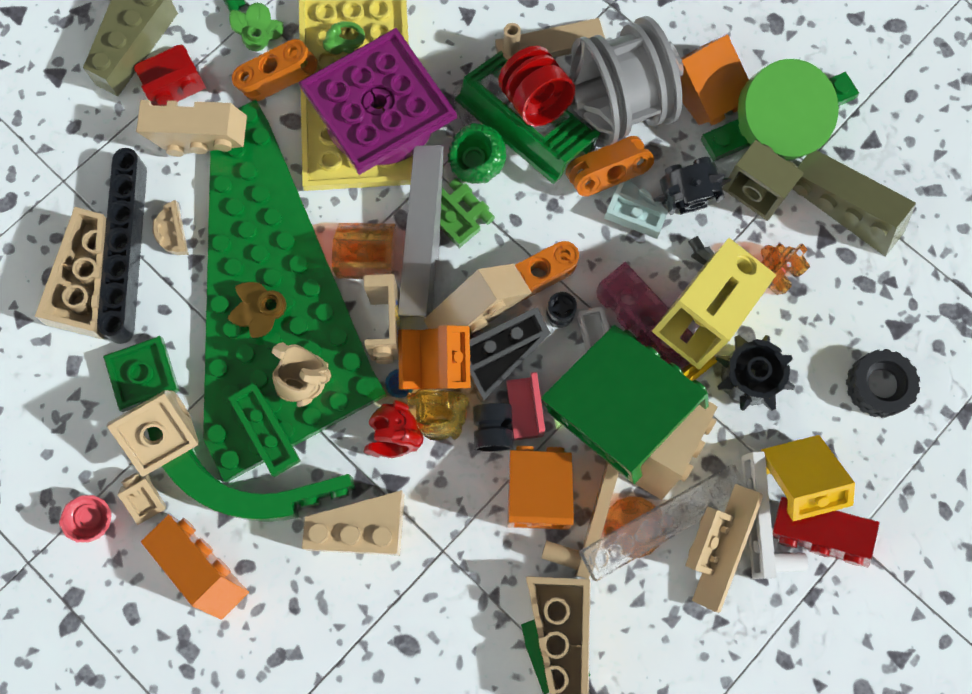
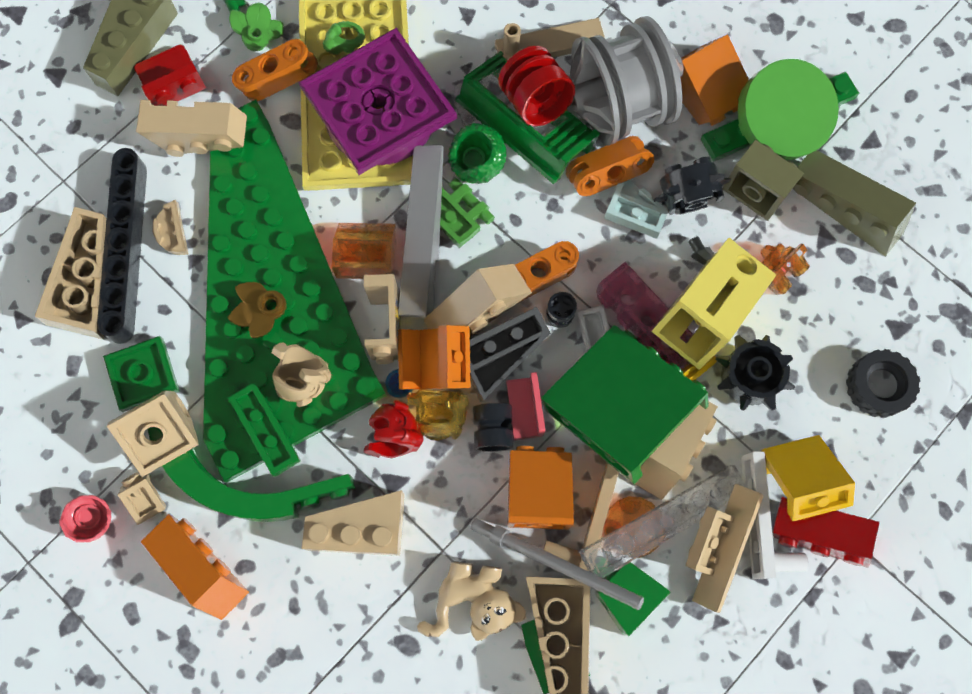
none -> tan animal [417,561,526,641]
none -> light grey bar [471,518,644,610]
none -> green torso [592,557,671,636]

